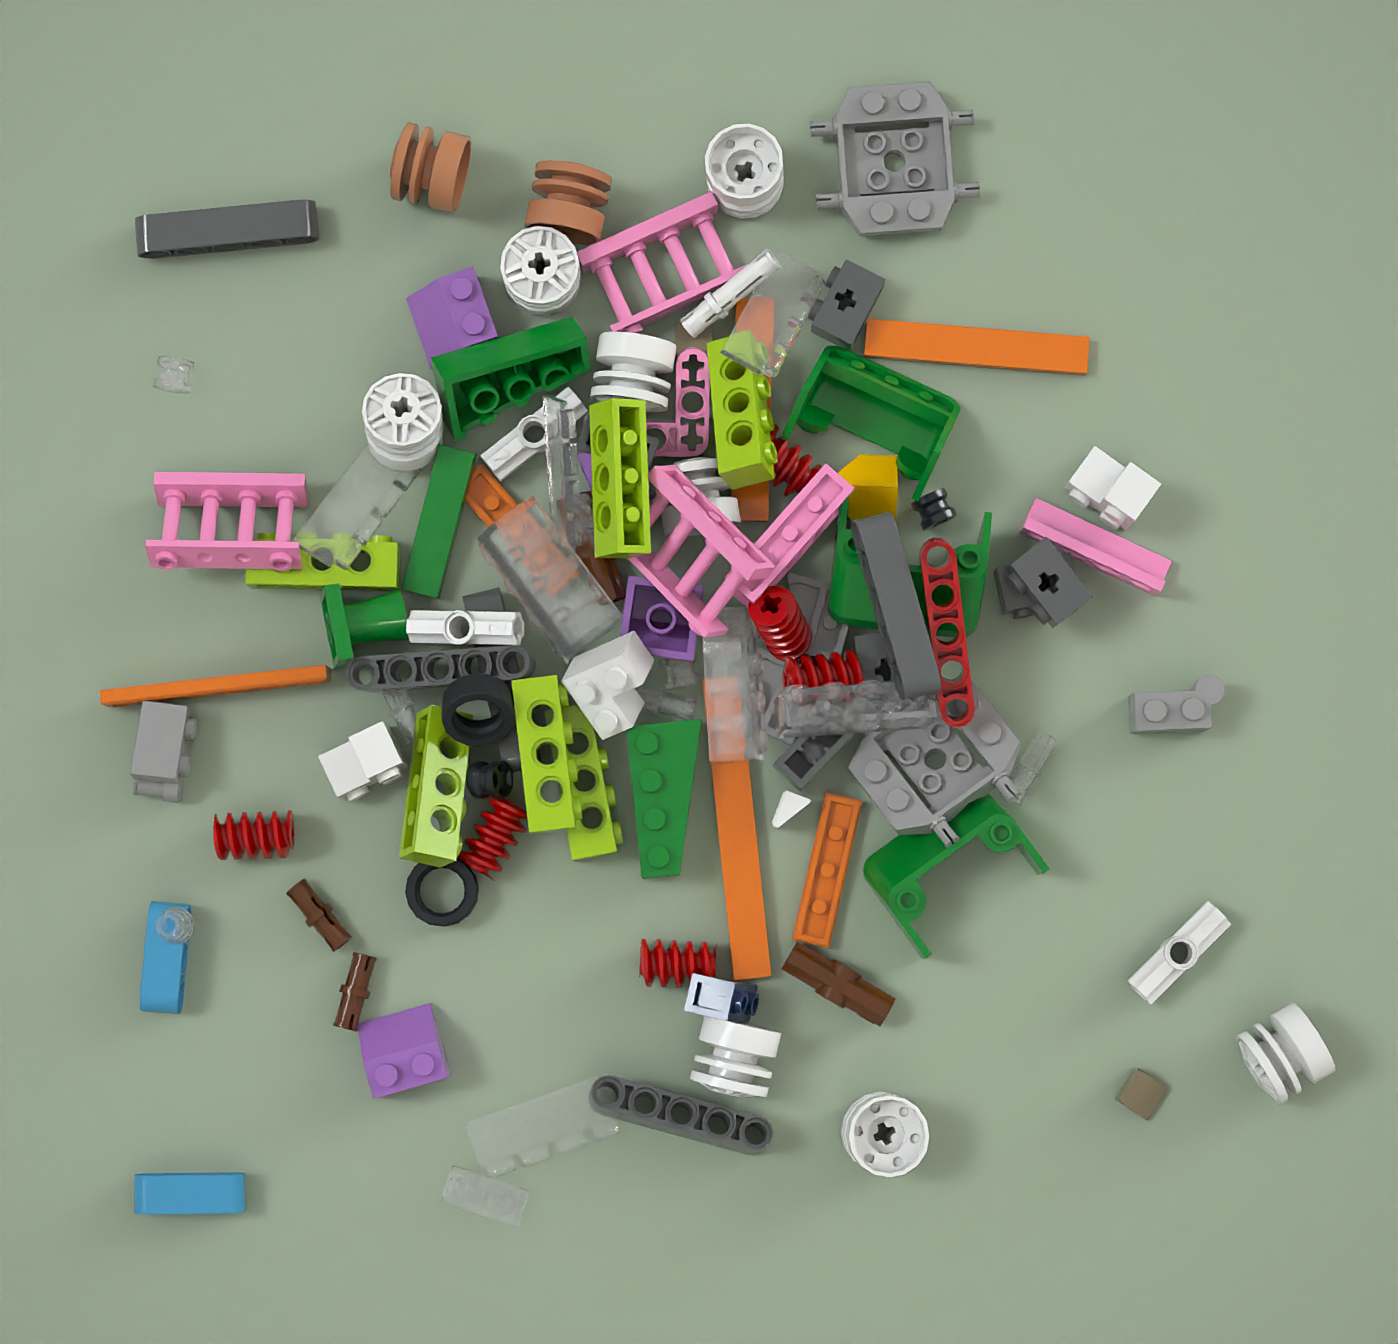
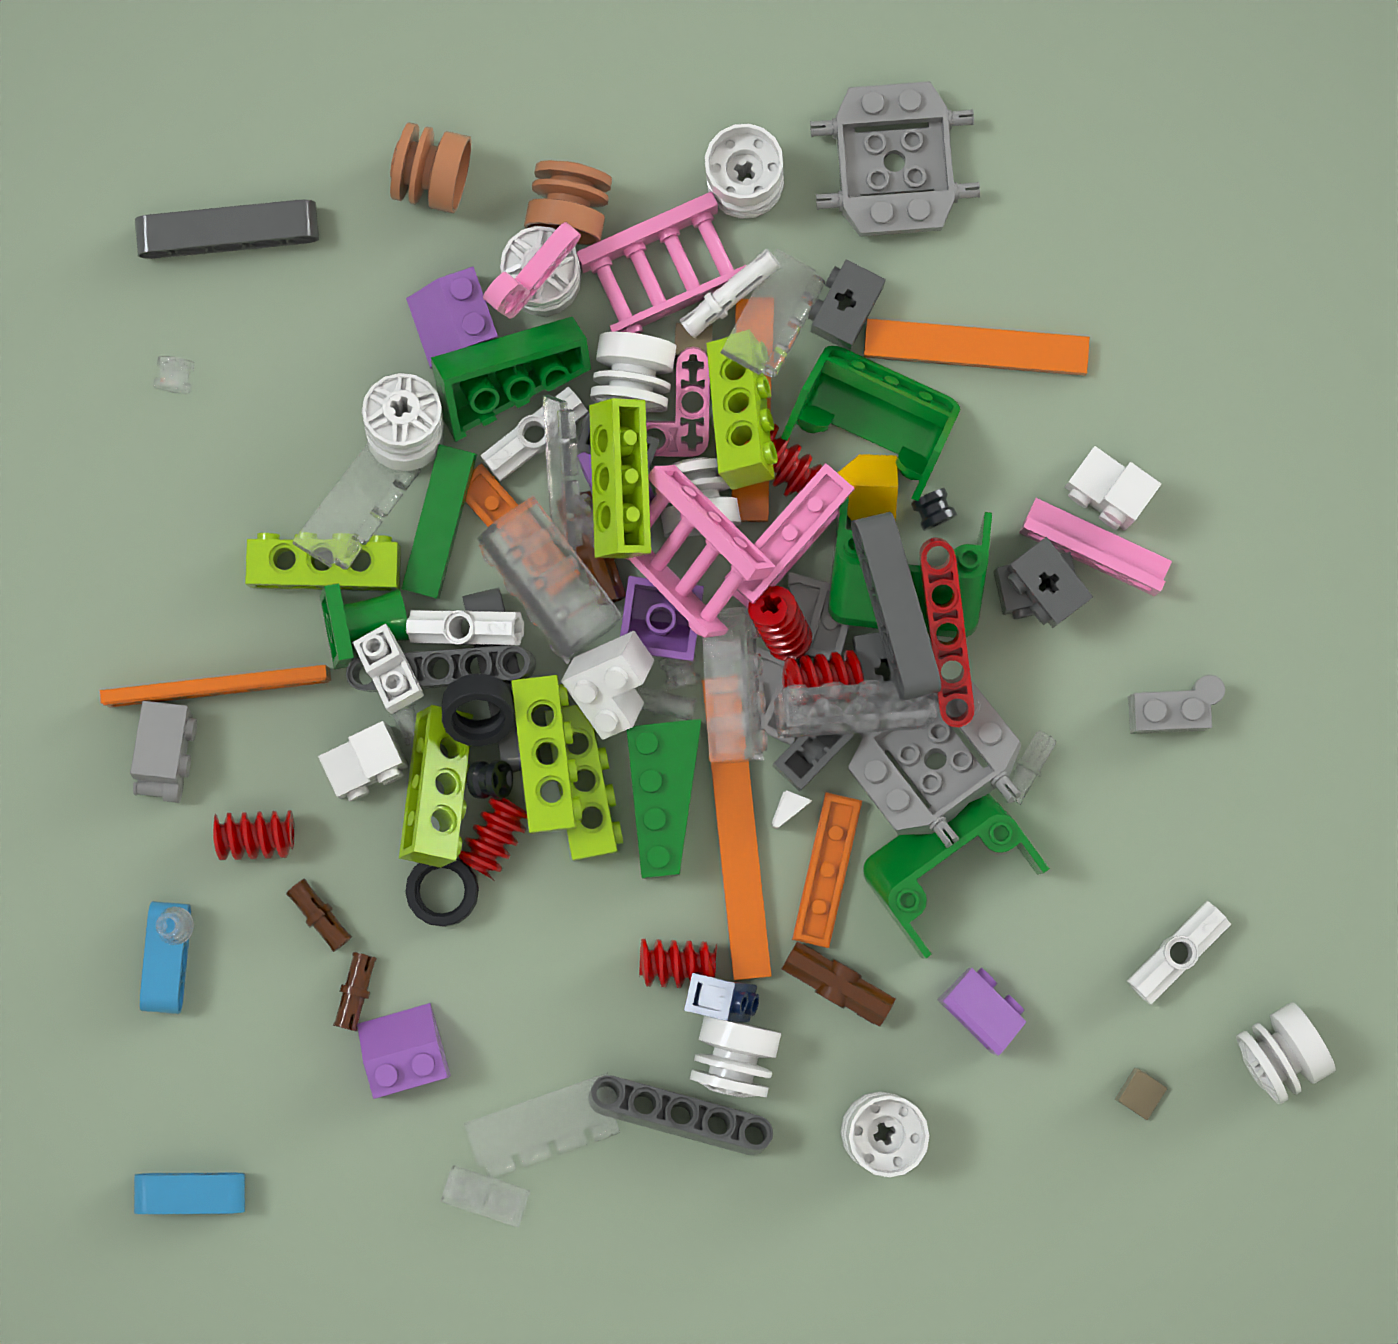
bright pink fence [145,472,309,571] -> none
none -> white slope [353,624,424,714]
none -> bright pink beam [483,222,581,319]
none -> medium lavender slope [937,968,1026,1056]

